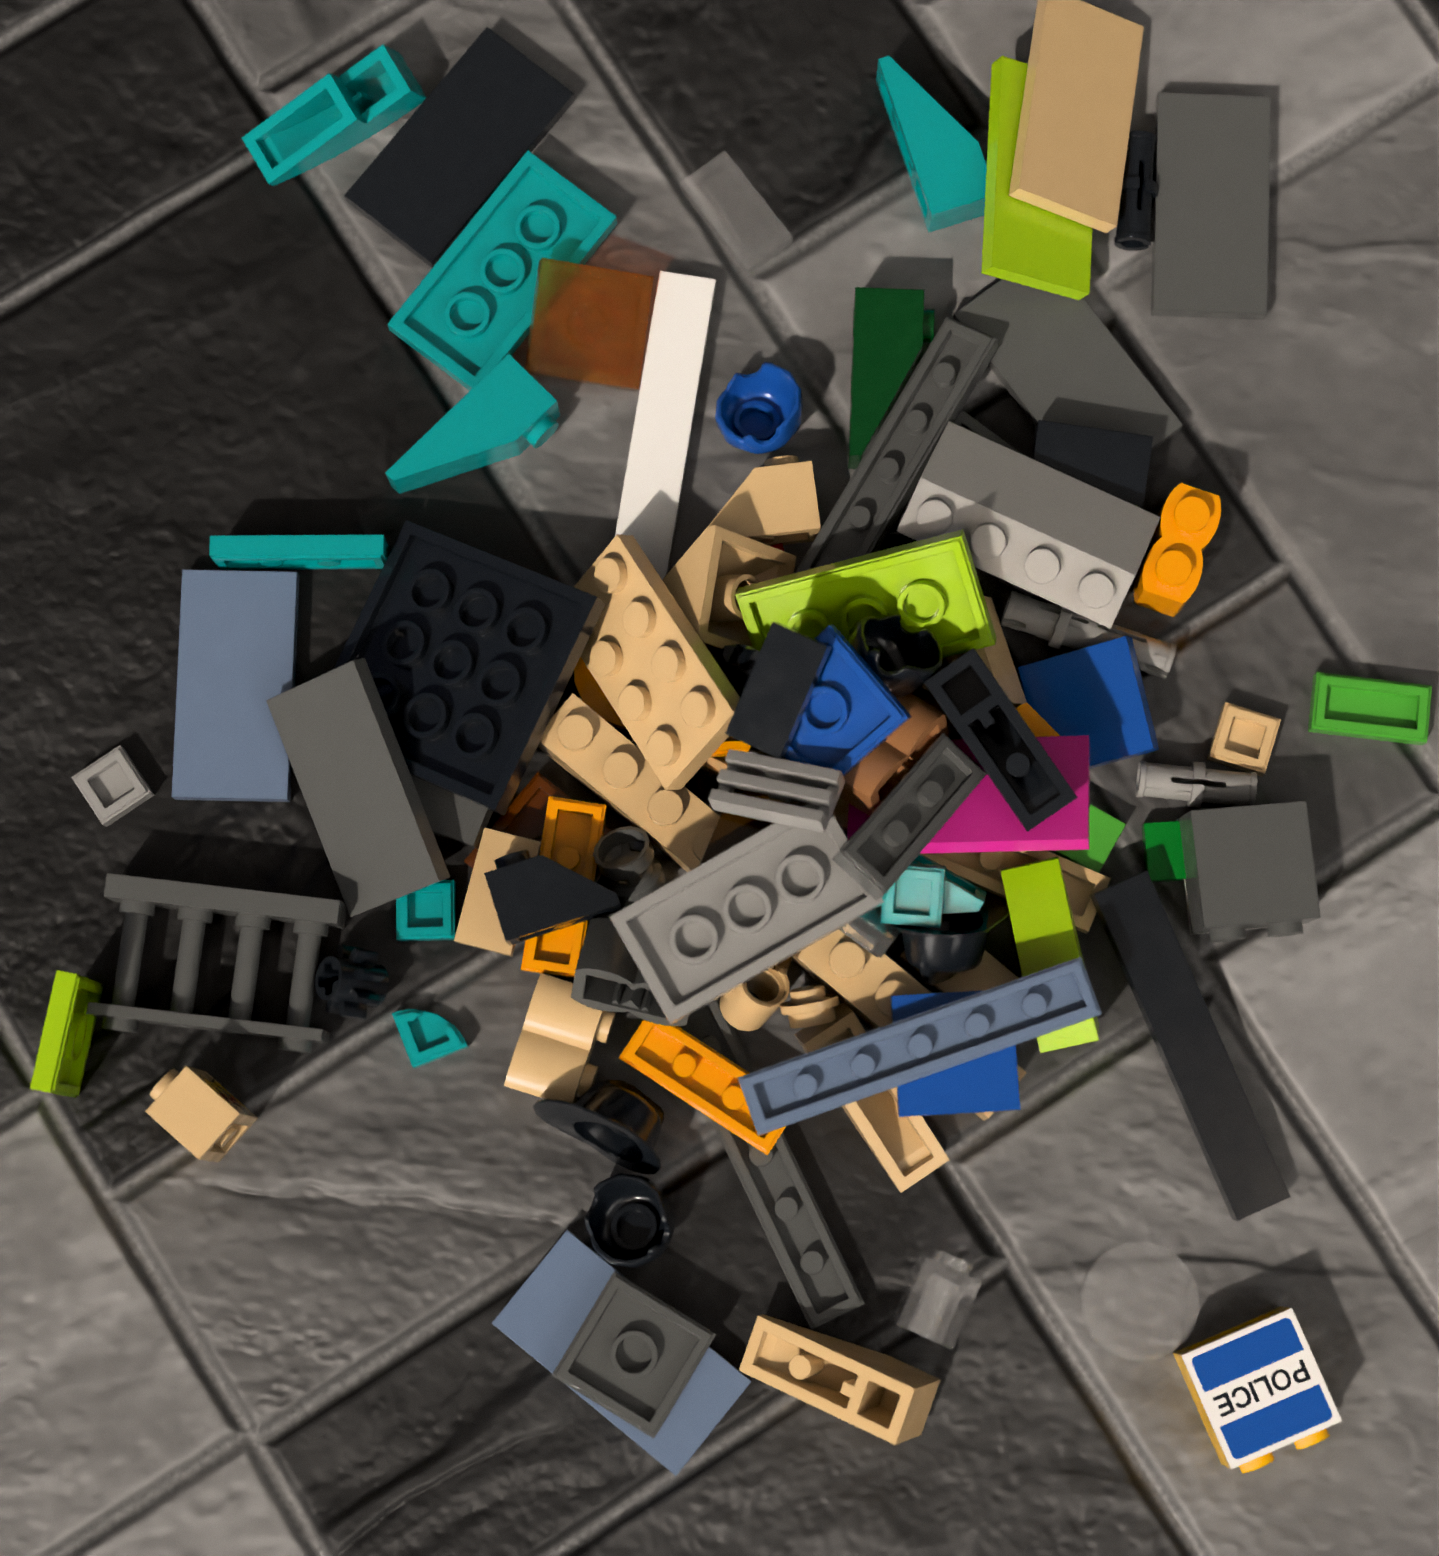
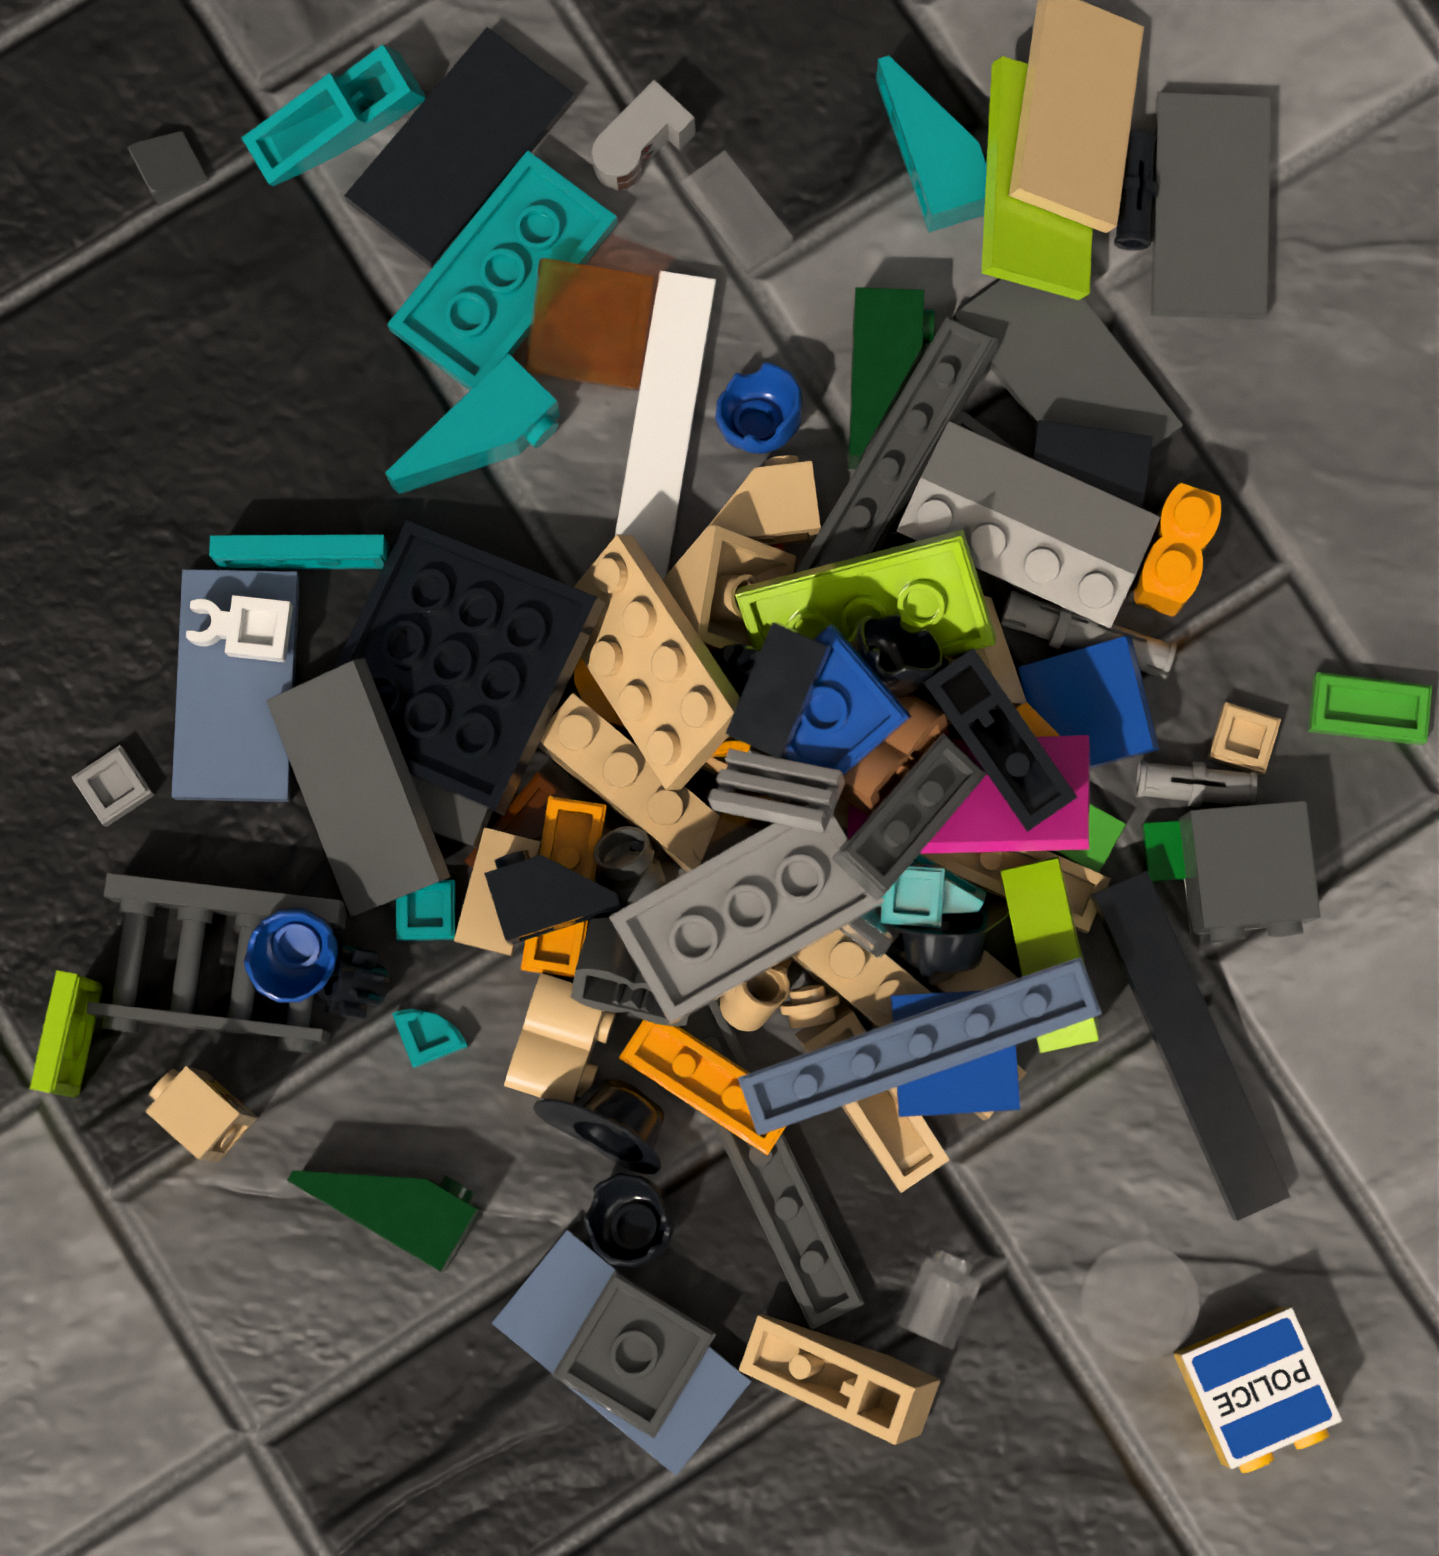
none -> dark grey slope [127,131,208,206]
none -> white plate [186,595,293,663]
none -> blue hair [244,908,338,1002]
none -> dark green slope [287,1170,482,1272]
none -> light grey leg [592,80,695,191]

